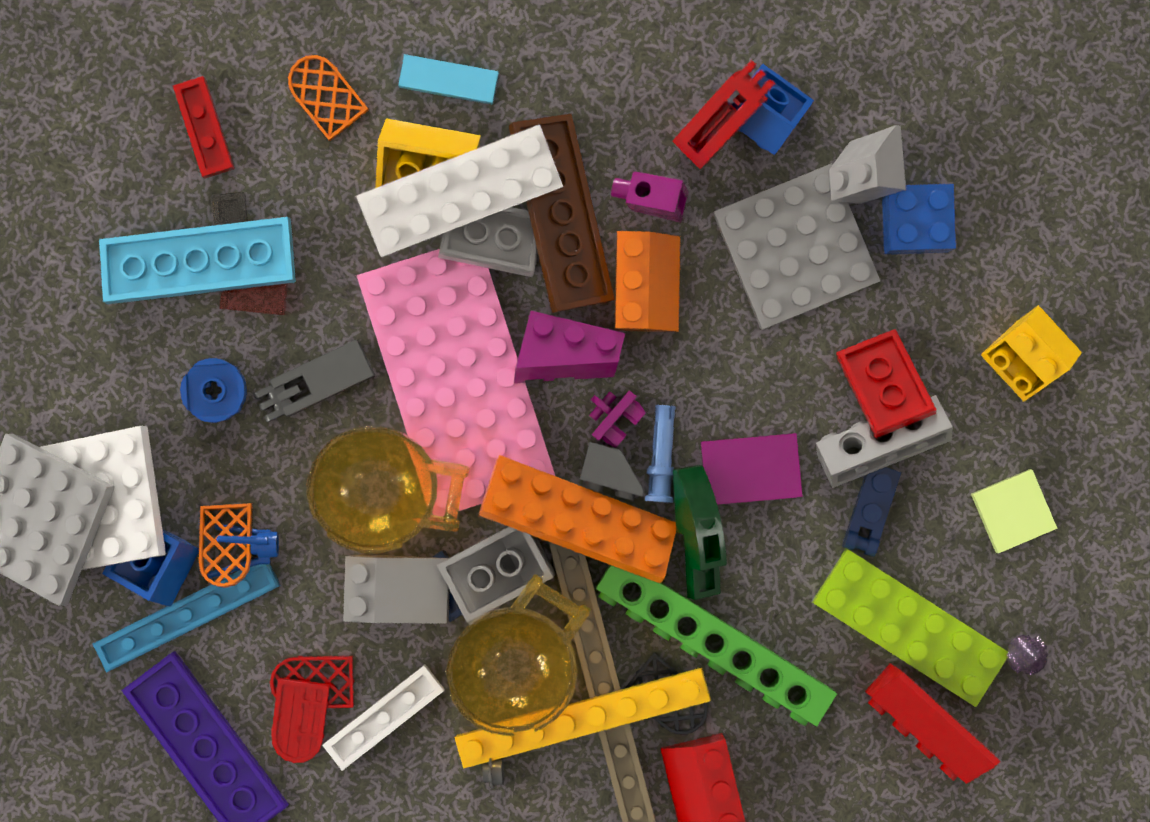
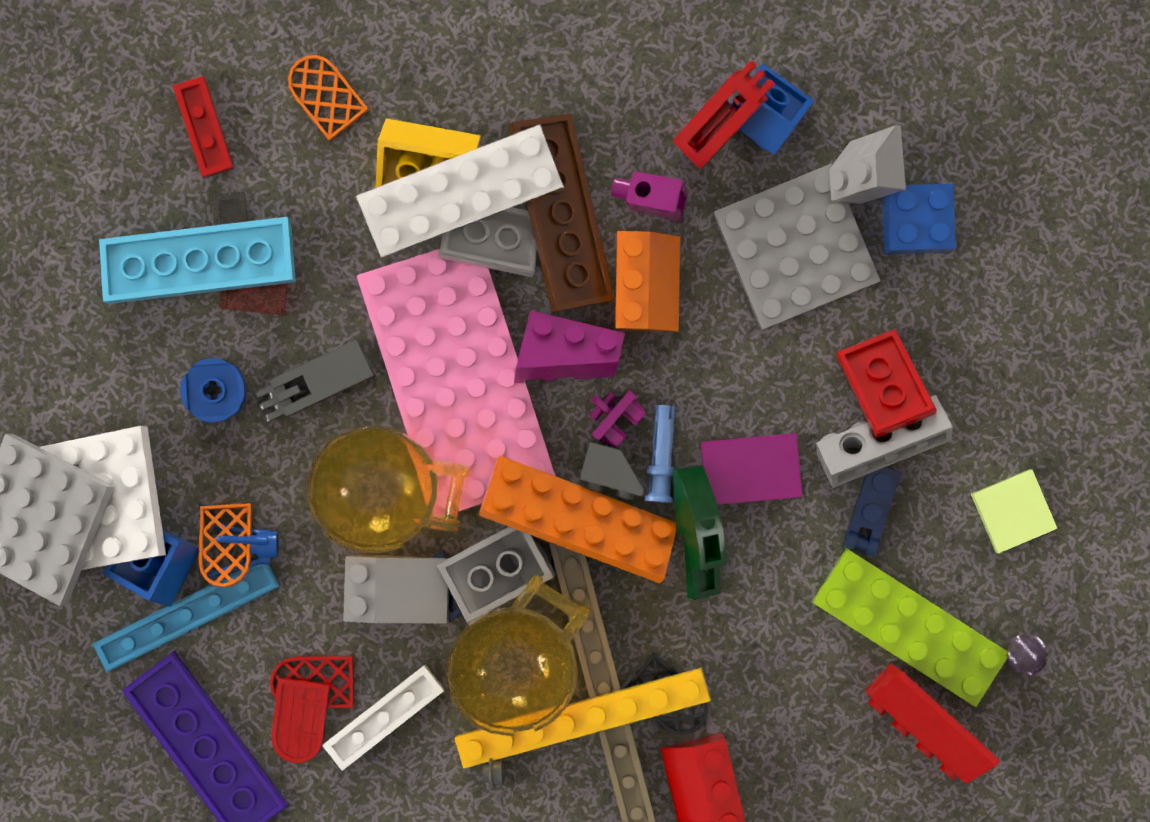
medium azure tile [398,54,499,105] -> none
bright green brick [596,565,837,727] -> none
yellow slope [981,305,1082,402] -> none

